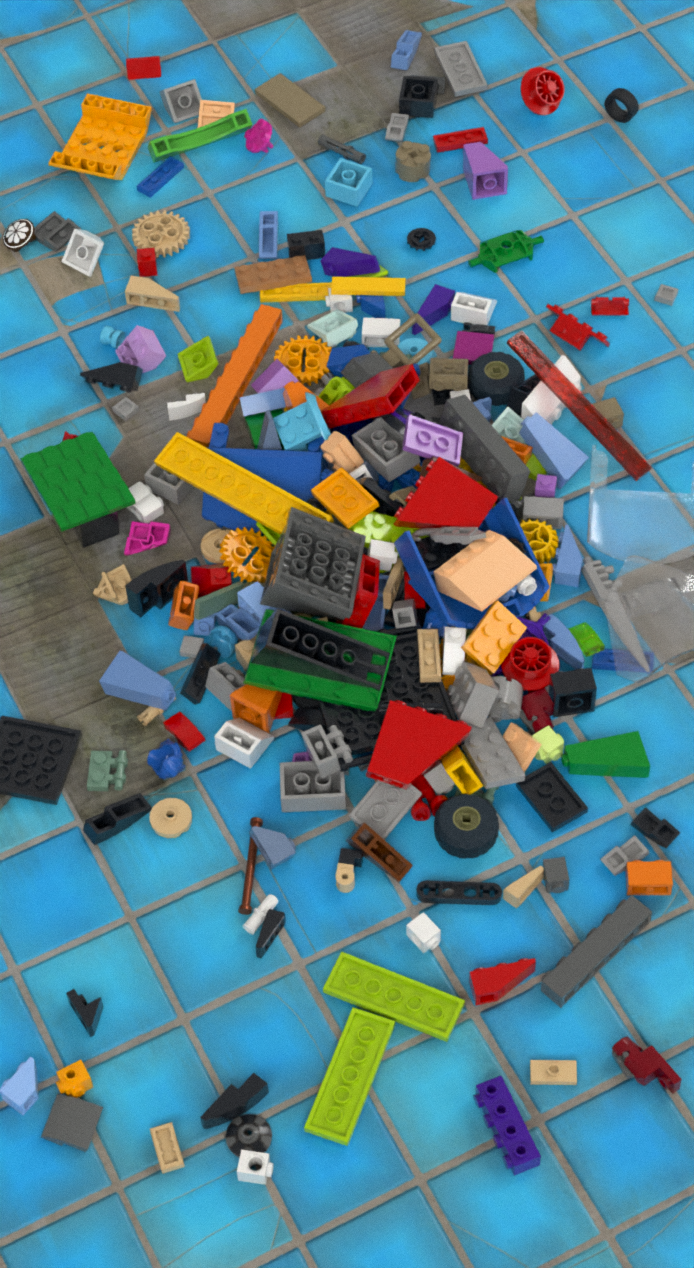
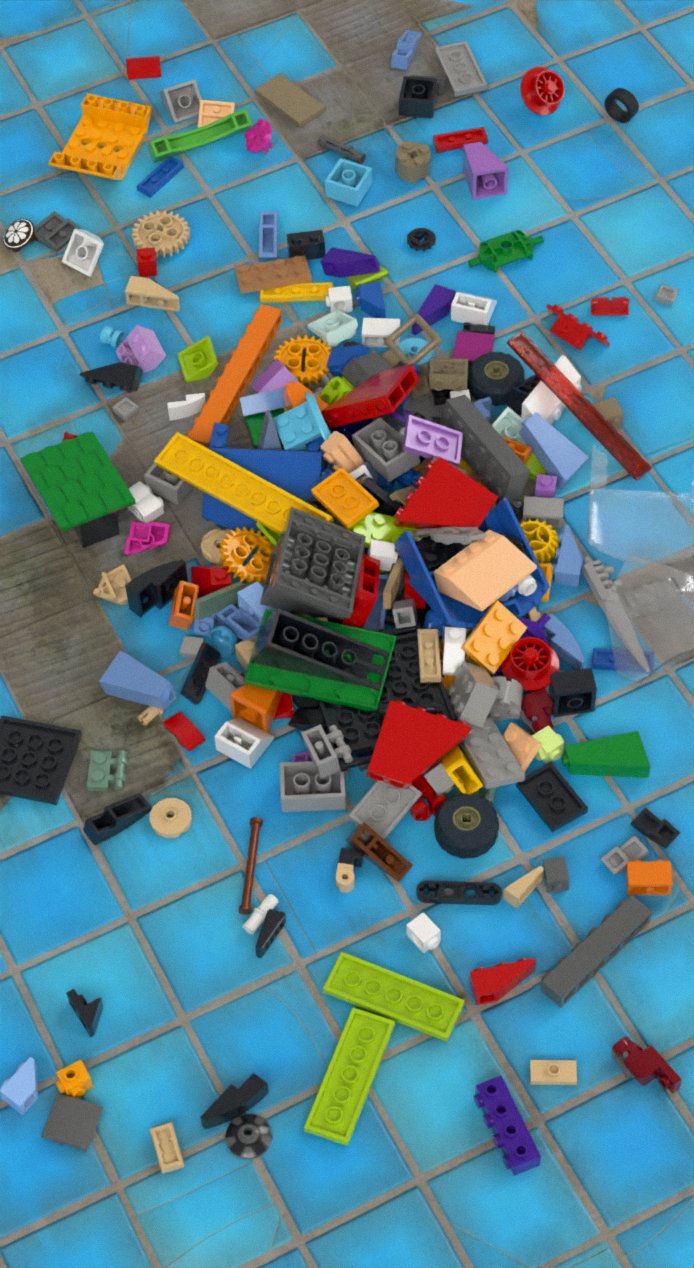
blue hair [147,738,186,779] -> none
white brick [237,1149,274,1185] -> none
sand blue slope [249,826,296,870] -> none
yellow tile [331,277,406,296] -> none
light grey slope [385,113,409,142] -> none
clear neon green slope [568,622,605,657] -> none

